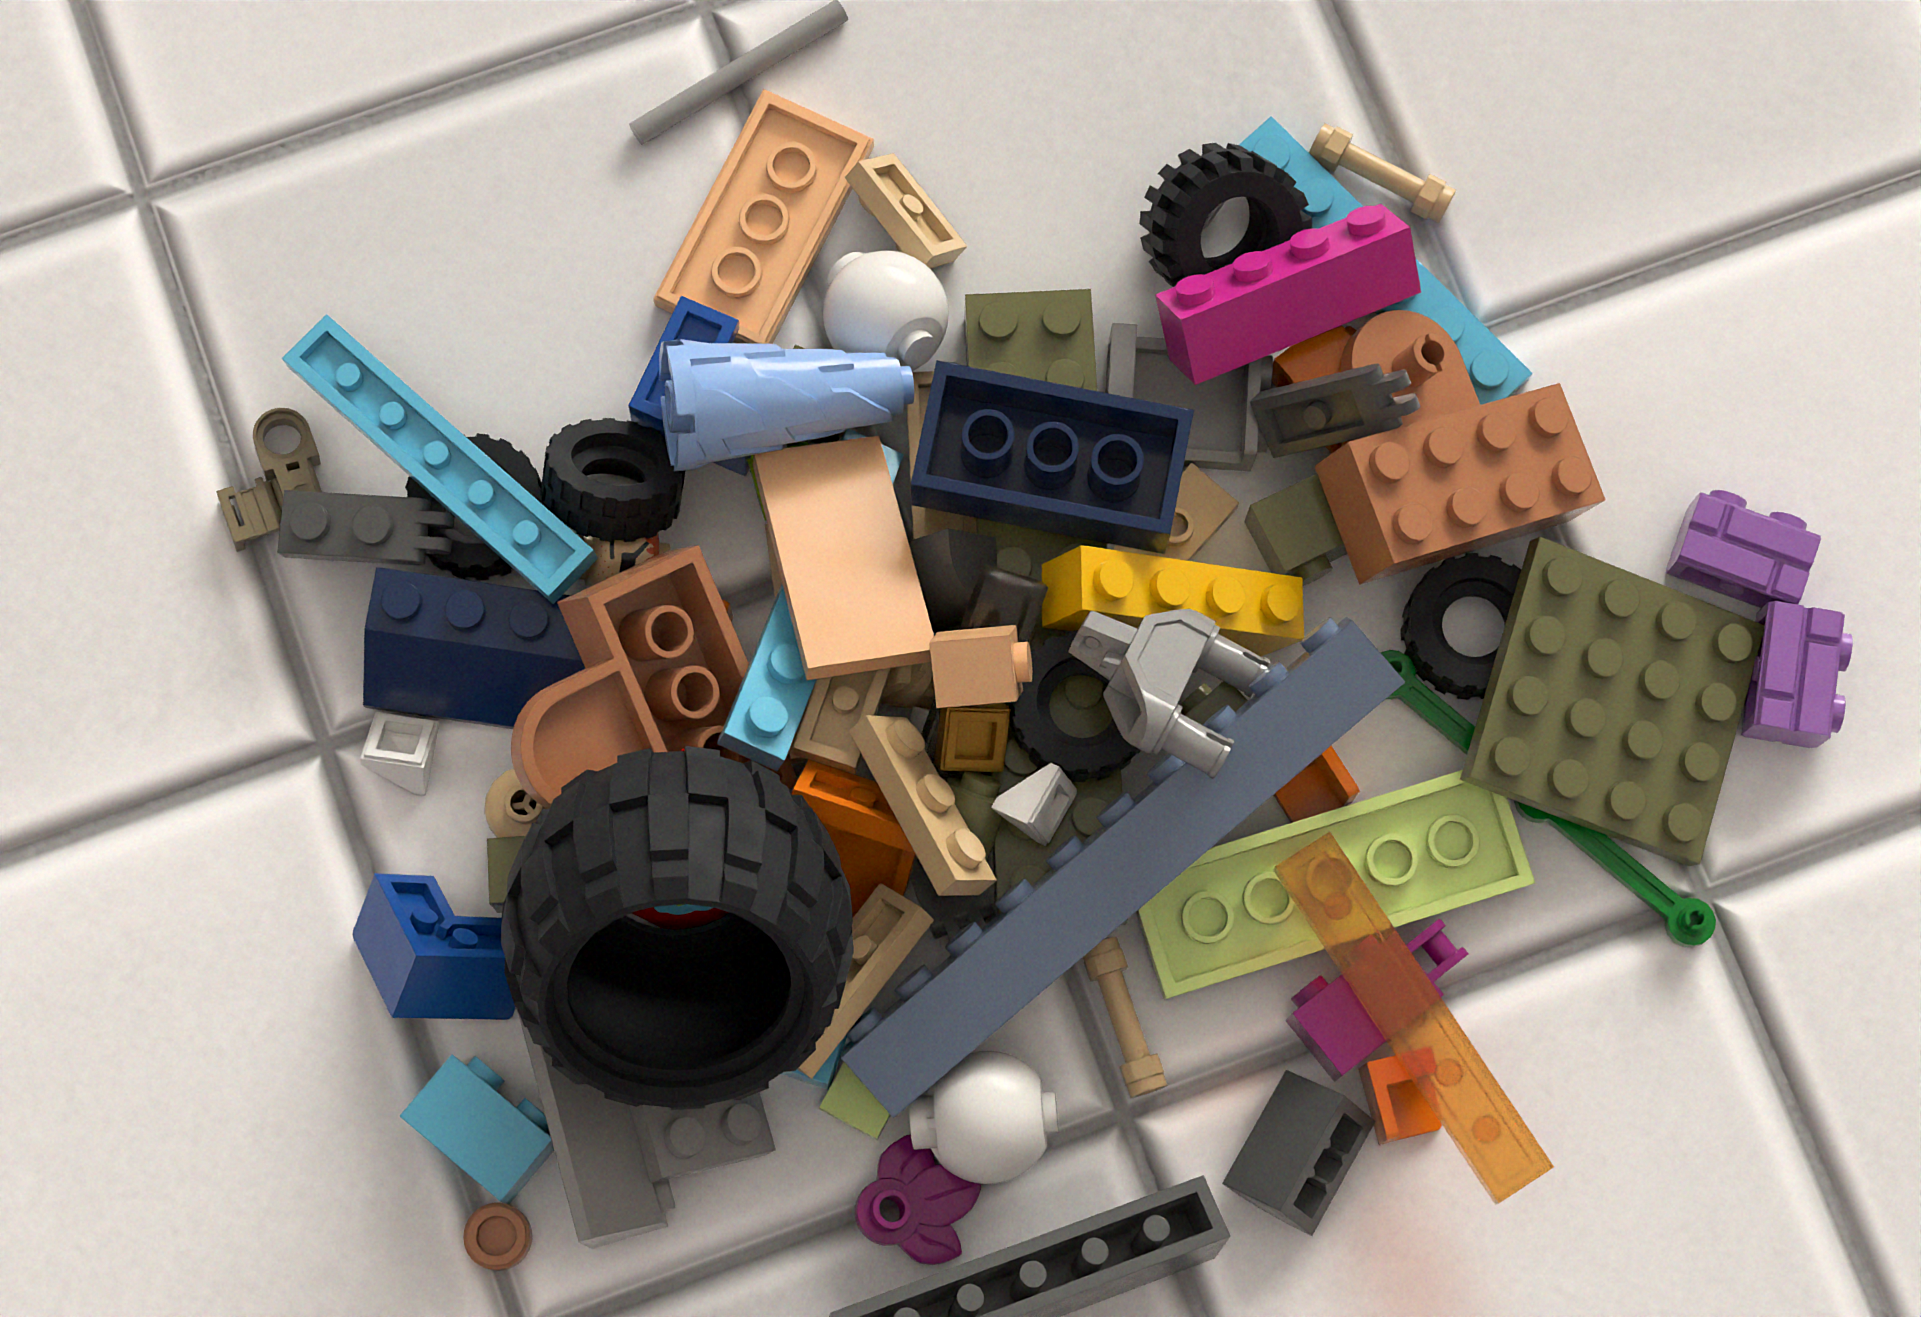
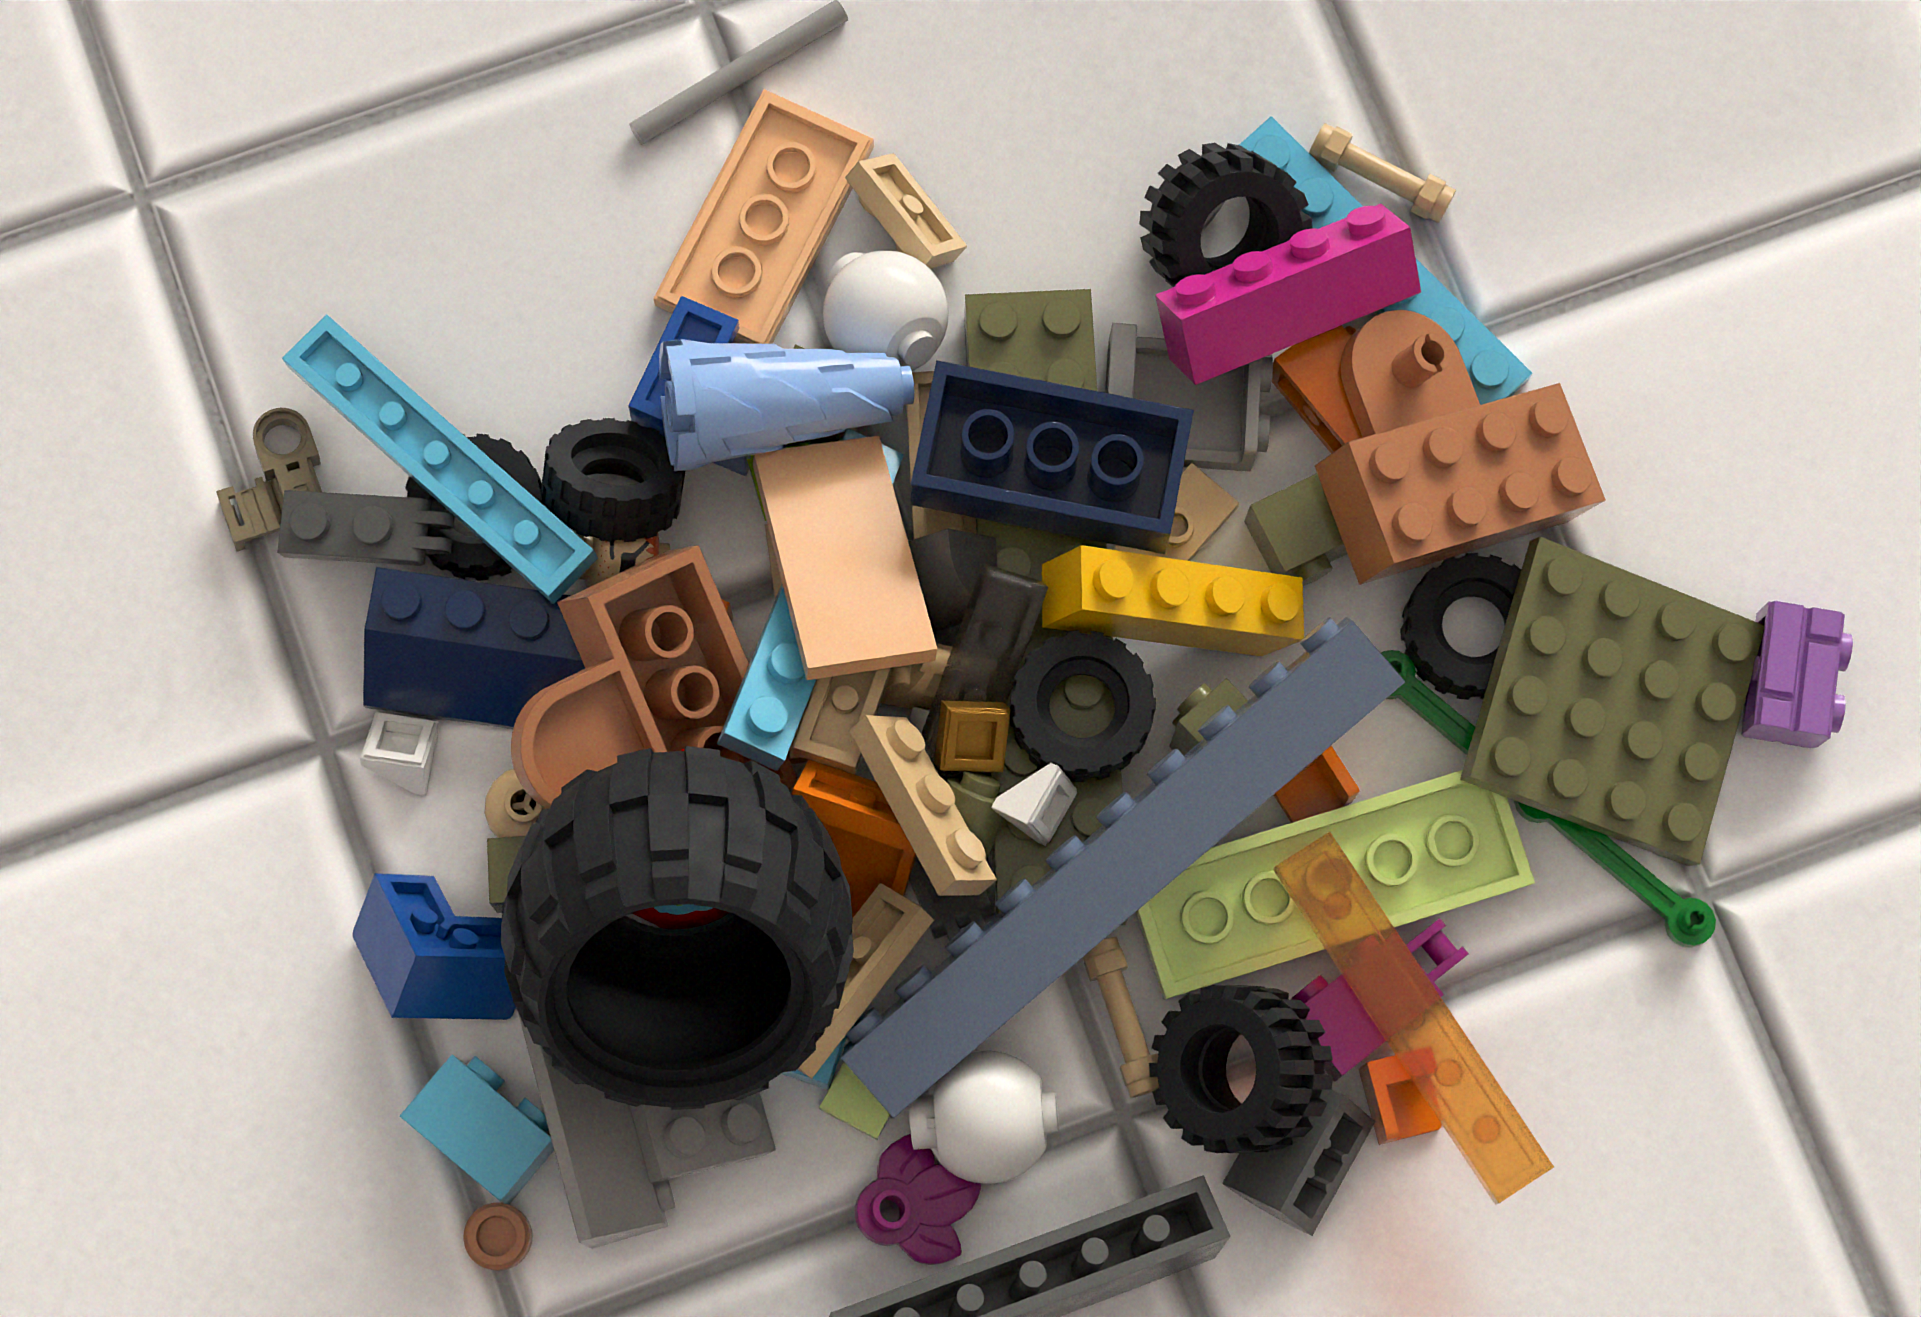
light nougat brick [929,625,1032,708] -> none
light grey connector [1069,609,1270,779] -> none
dark grey hinge [1250,363,1421,458] -> none
medium lavender brick [1666,490,1821,608] -> none
none -> black tyre [1149,985,1333,1153]

